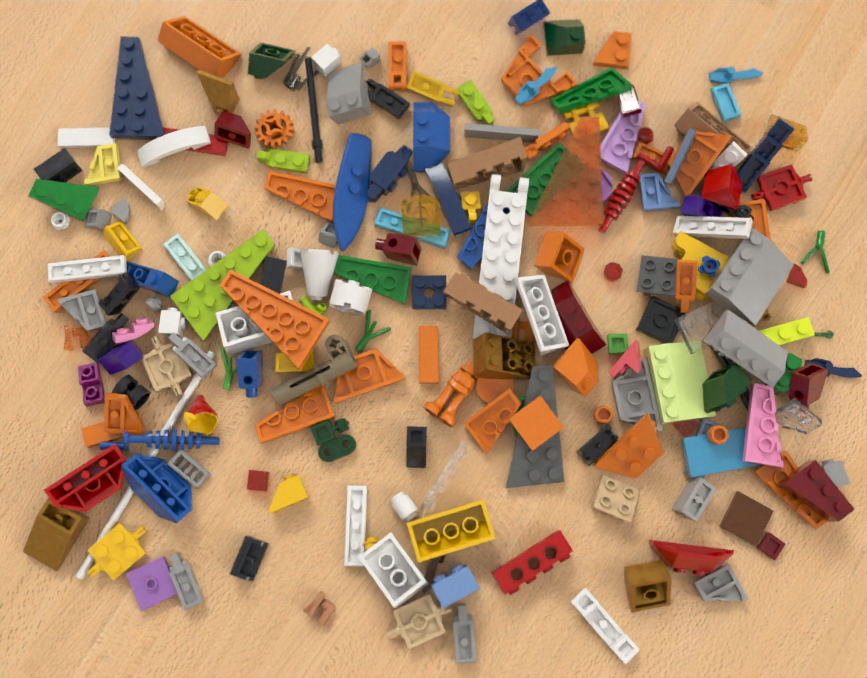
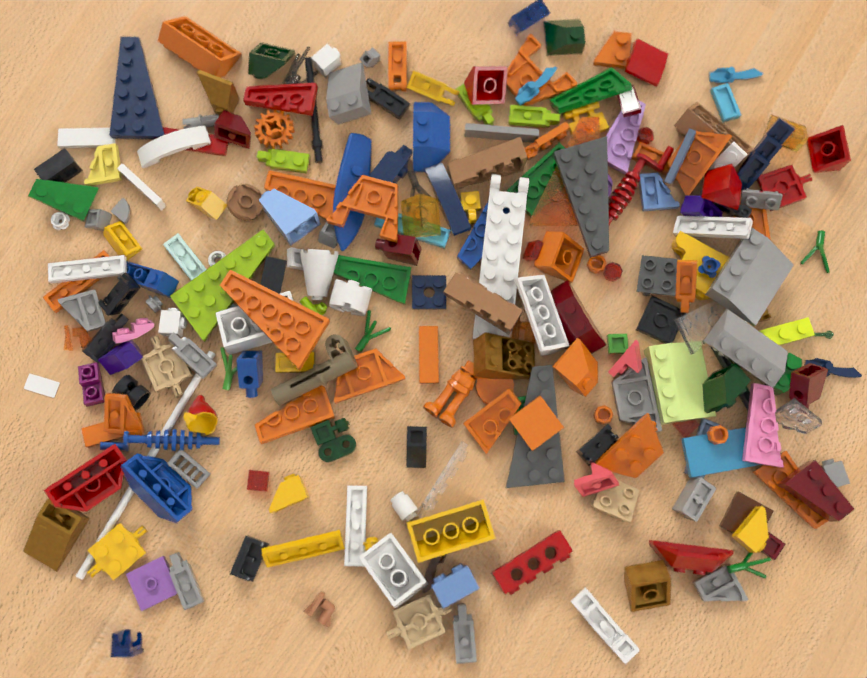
clear red tile [786,263,807,289] -> none
none -> white sticker [24,374,60,398]
none -> clear blue hinge [110,629,144,657]
none -> light grey axle [182,114,219,129]
none -> medium nougat tile [226,184,263,221]
none -> red wing [243,83,318,116]
none -> light blue slope [259,189,321,246]
none -> yellow plate [261,530,345,568]
none -> orange wing [326,175,399,243]
none -> red slope [464,66,508,105]
none -> lime hinge [508,105,560,128]
none -> clear red tile [522,240,543,261]
none -> dark grey wing [553,136,609,258]
none -> coral slope [574,462,619,497]
none -> orange tile [587,255,606,274]
none -> red slope [625,38,668,87]
none -> green plant [727,552,771,578]
none -> yellow slope [731,506,769,553]
none -> light grey hinge [740,188,783,210]
none -> red slope [806,125,851,173]

